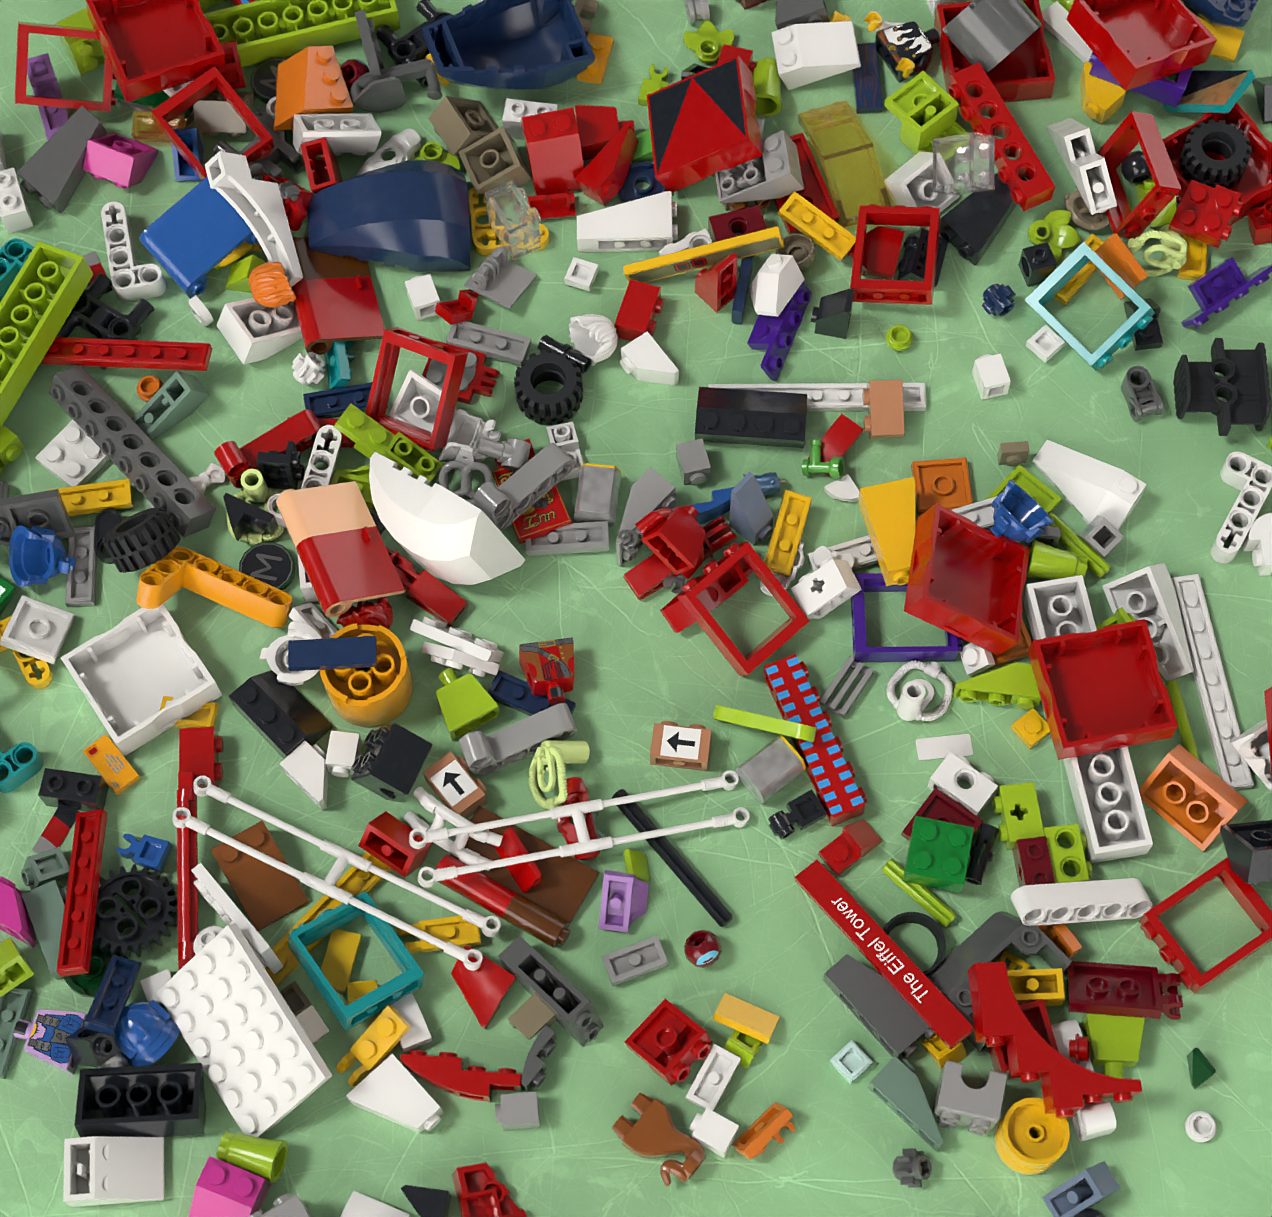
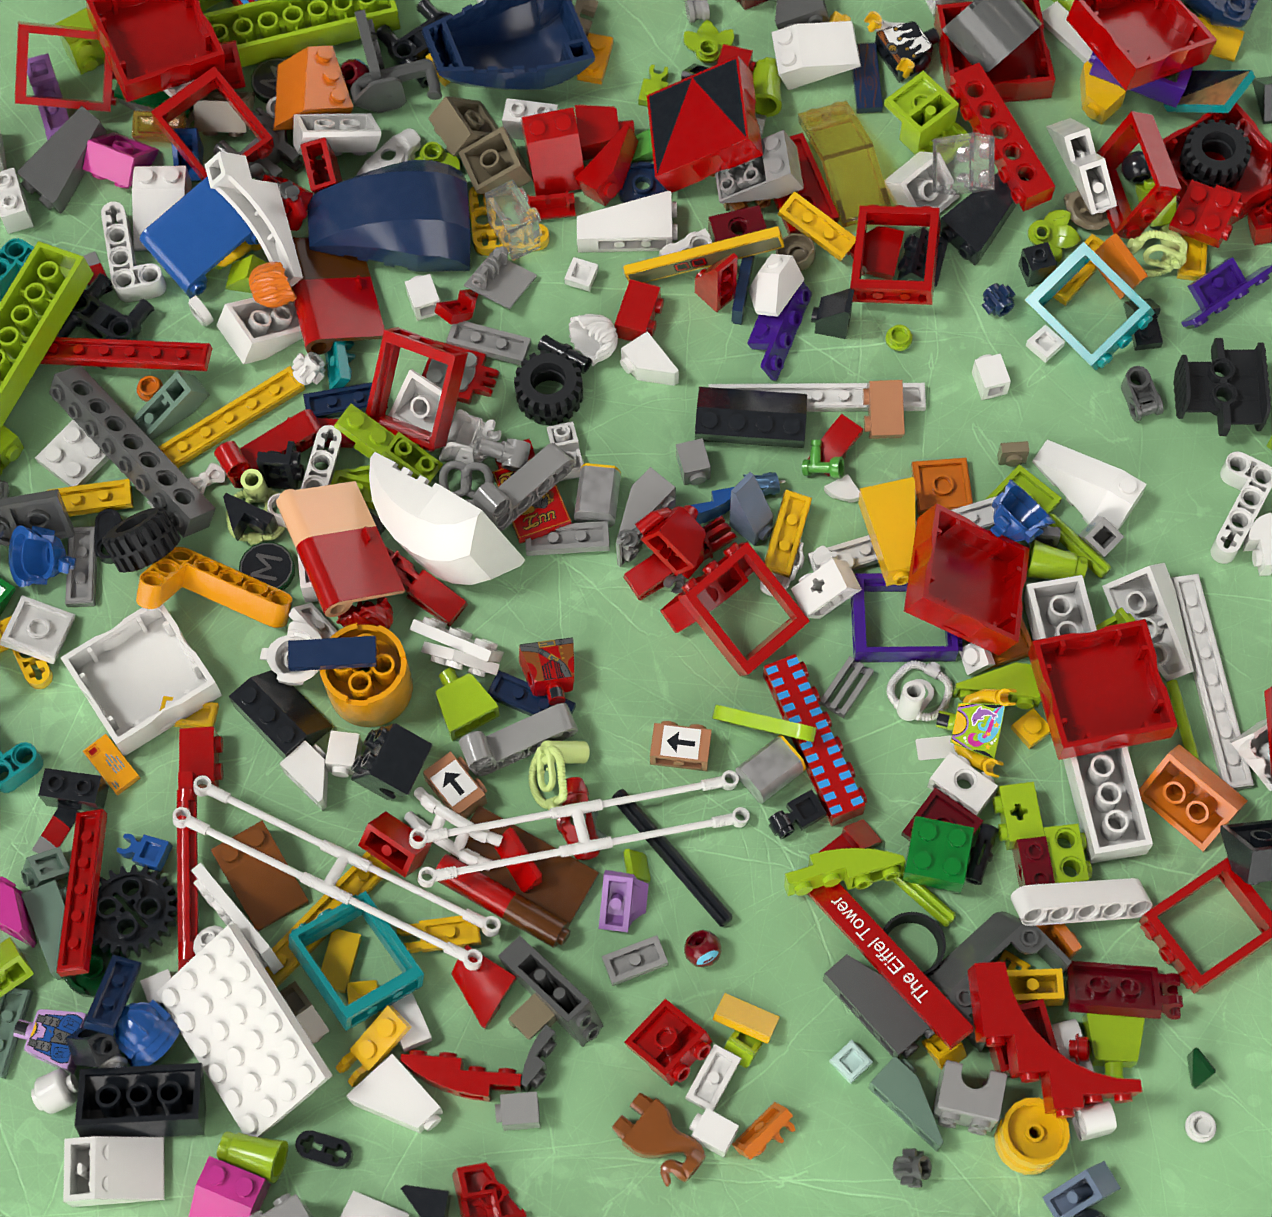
none -> white head [31,1069,79,1114]
none -> white slope [132,166,192,251]
none -> yellow tile [158,366,306,468]
none -> black beam [295,1130,353,1169]
none -> lime slope [784,848,905,896]
none -> torso [936,688,1017,778]

